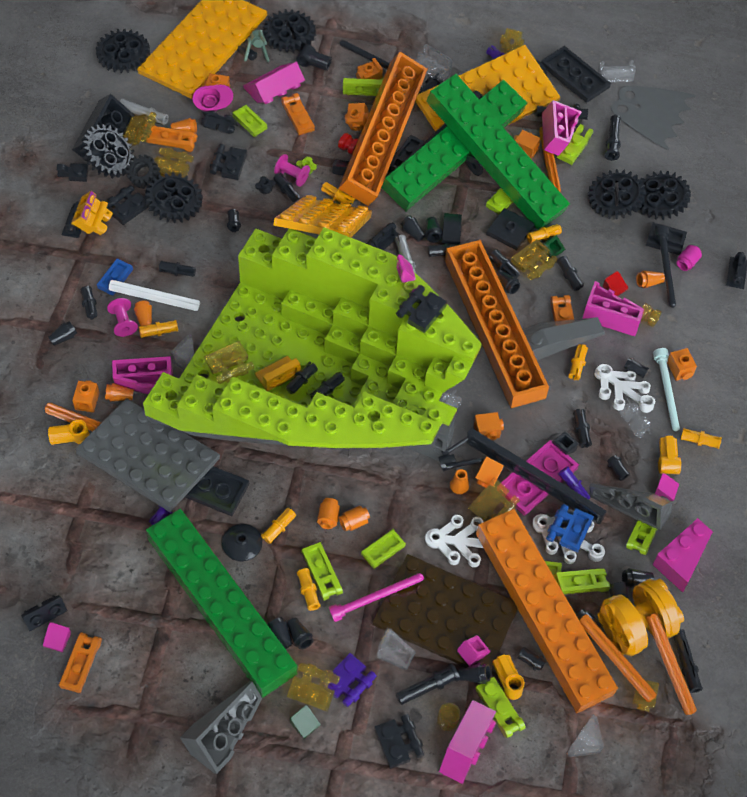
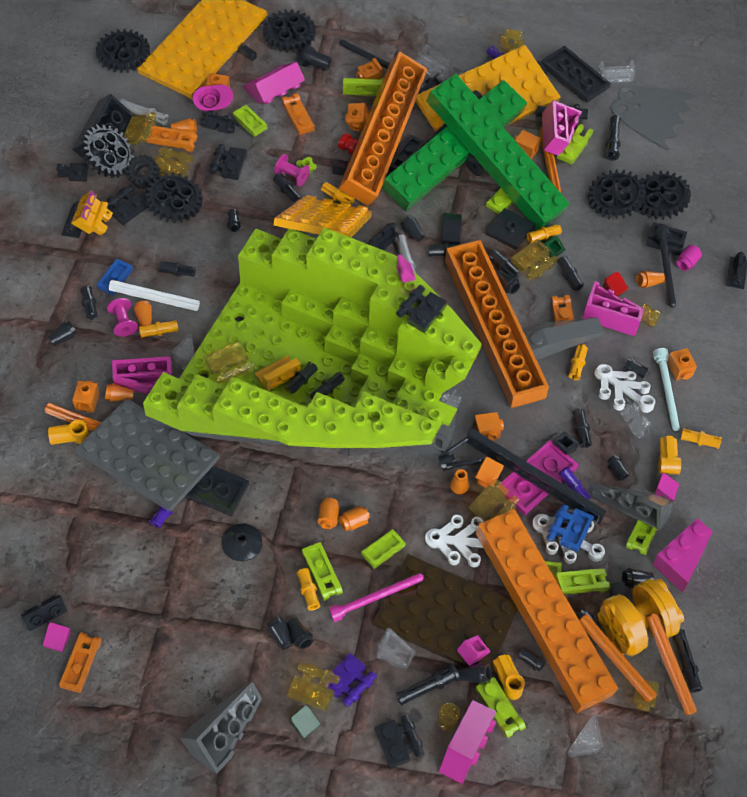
green brick [146,508,298,698] -> none
sand green plant [244,30,270,62] -> none
black plate [255,176,276,194] -> none
light orange axle [261,508,296,544] -> none
black cone [425,217,443,243] -> none

